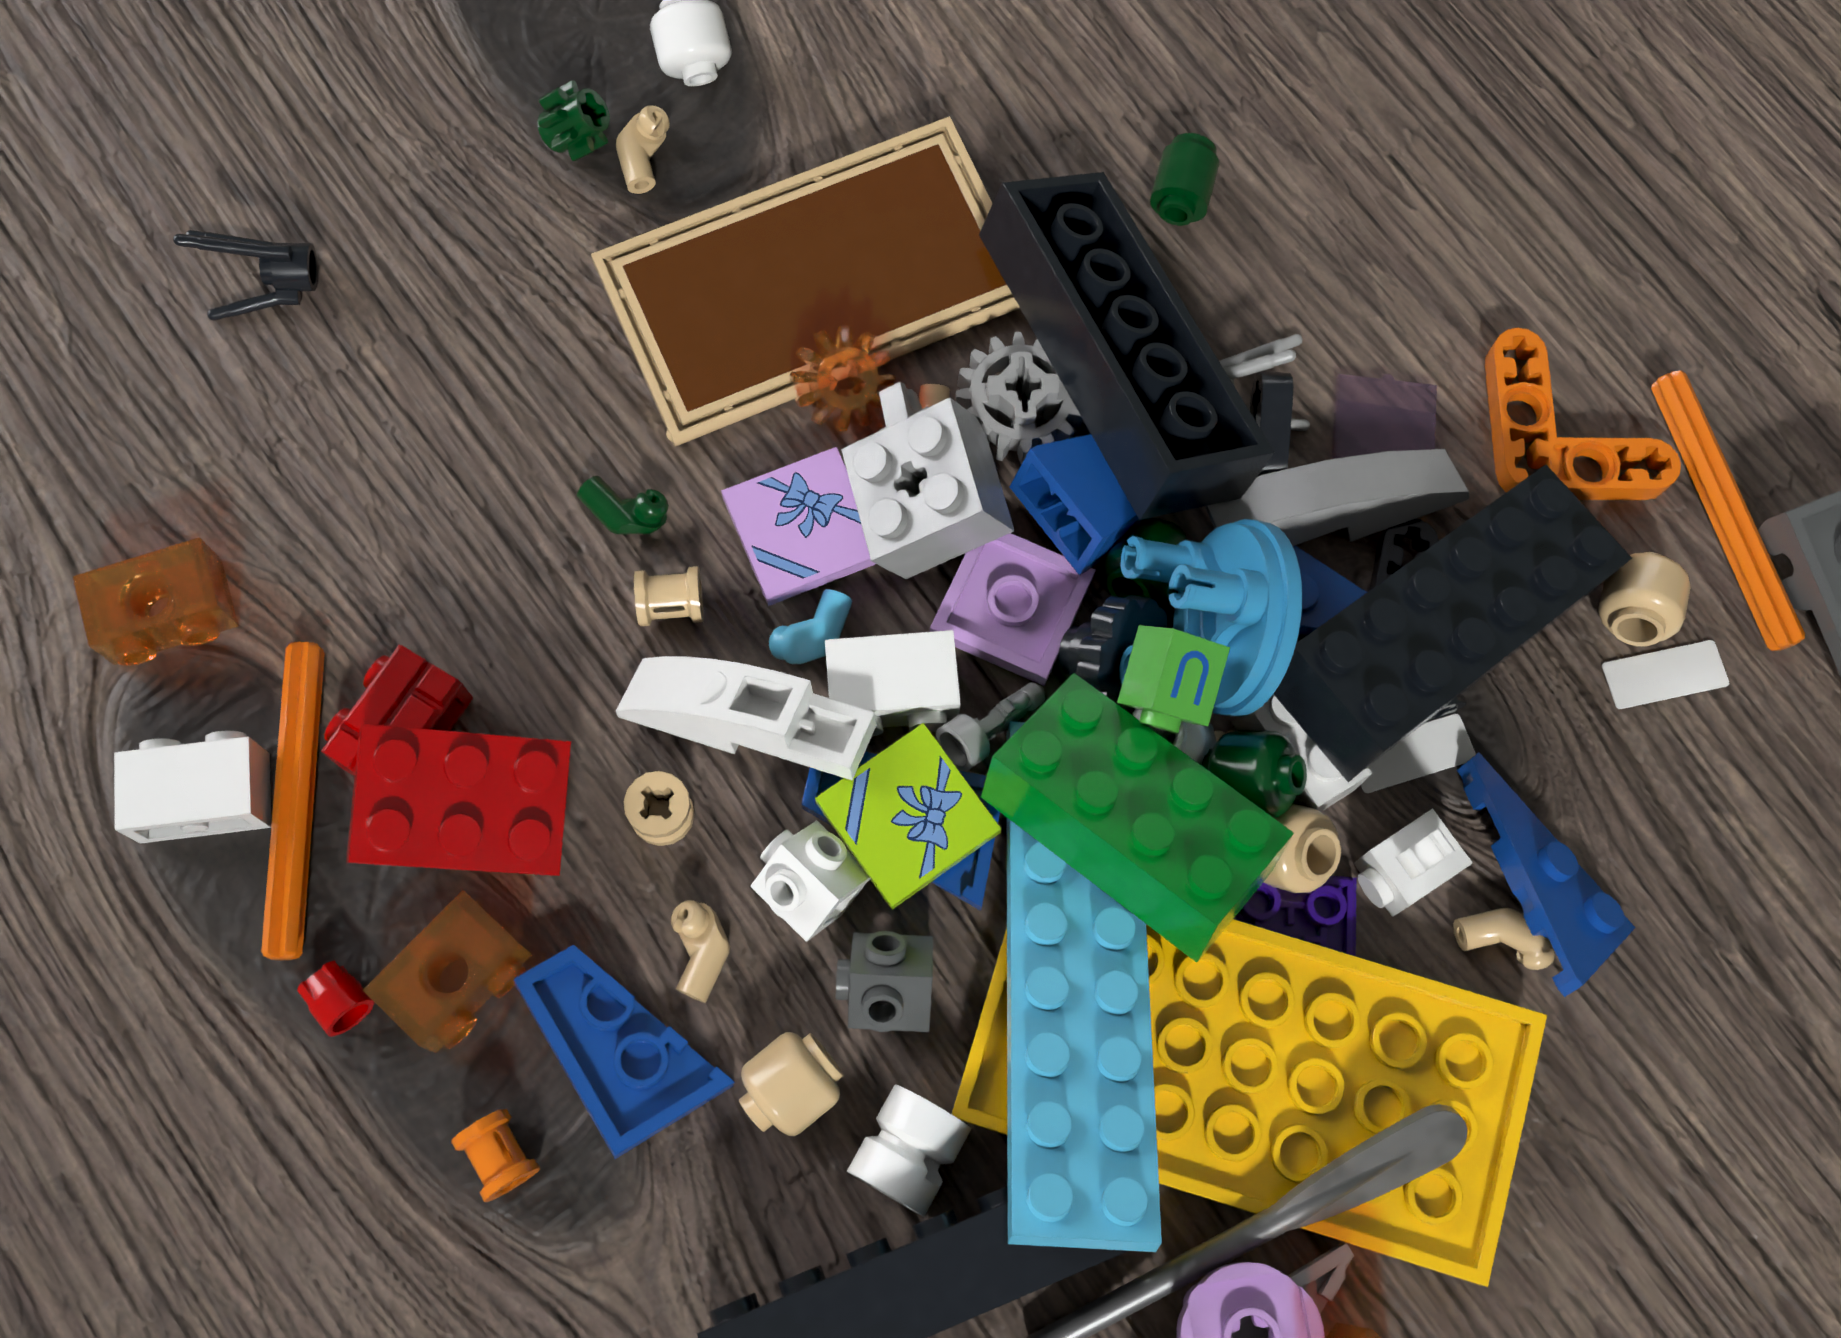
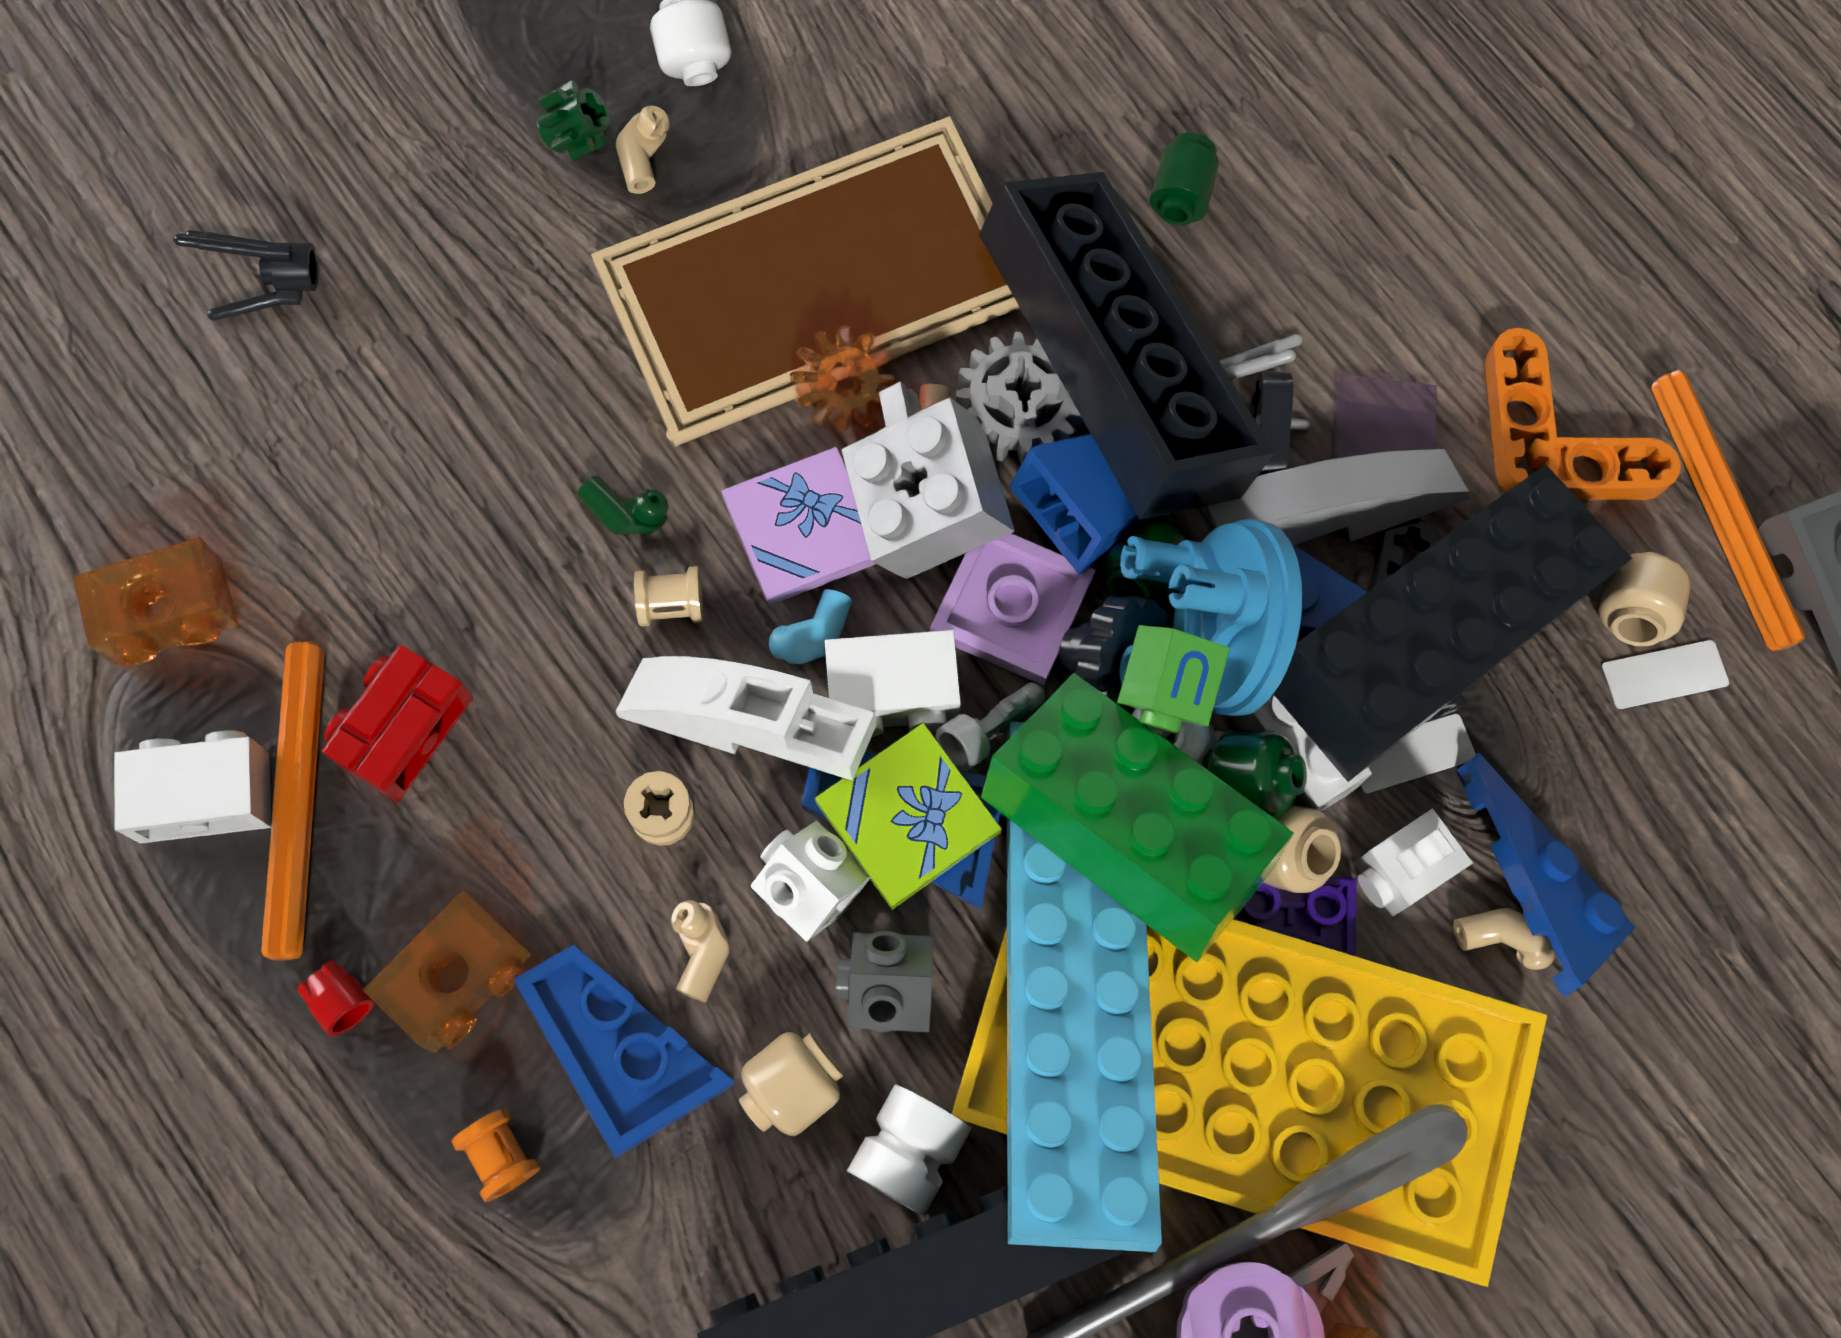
red brick [346,724,571,876] -> none

